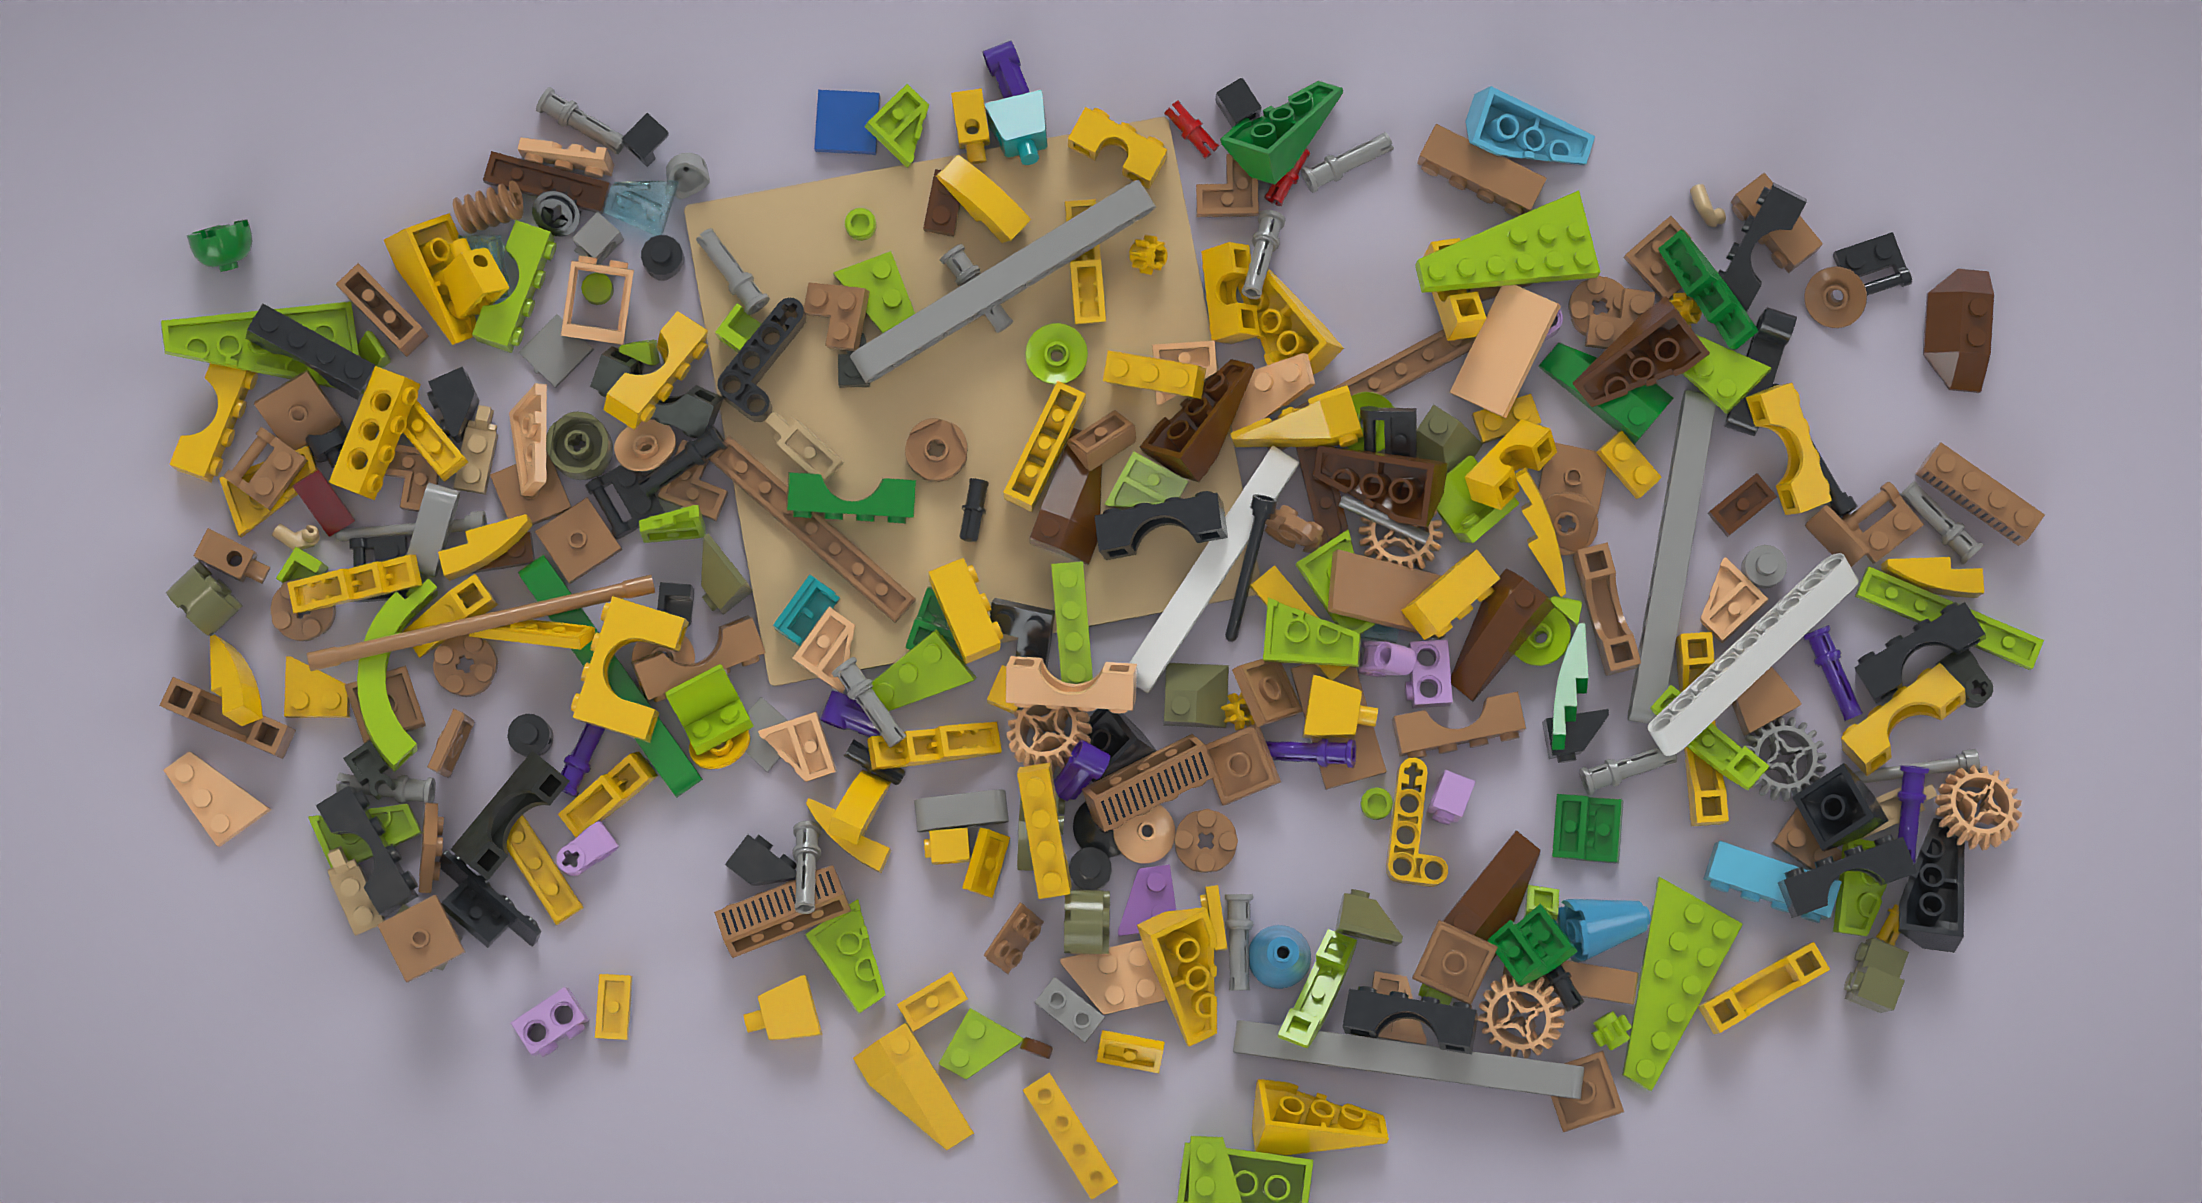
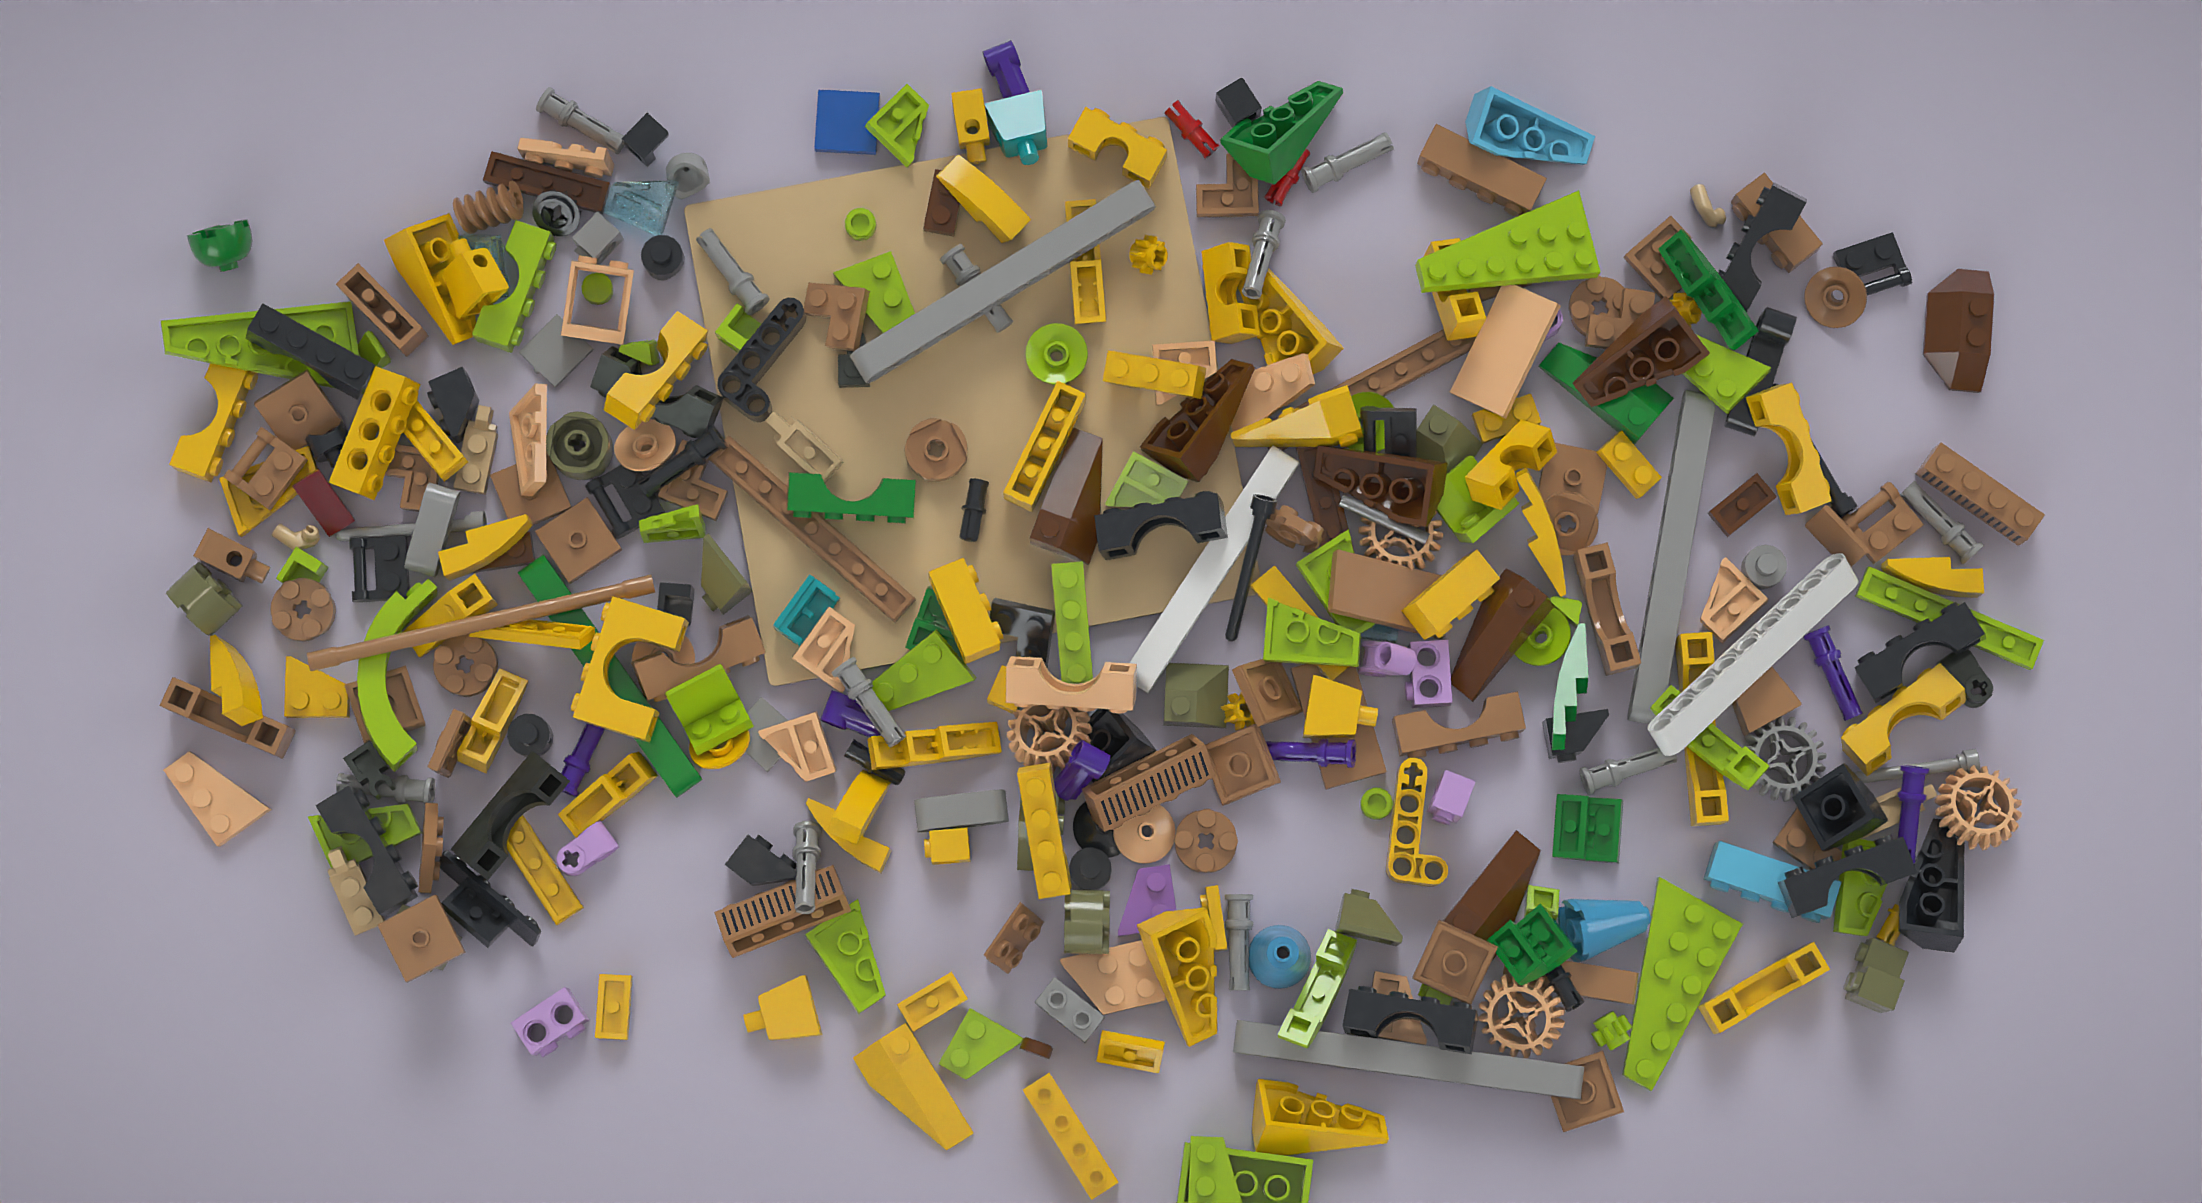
yellow slope [287,554,422,614] -> none
yellow plate [962,827,1010,898] -> none
medium nougat slope [1067,410,1136,471] -> none
none -> yellow slope [457,668,528,774]

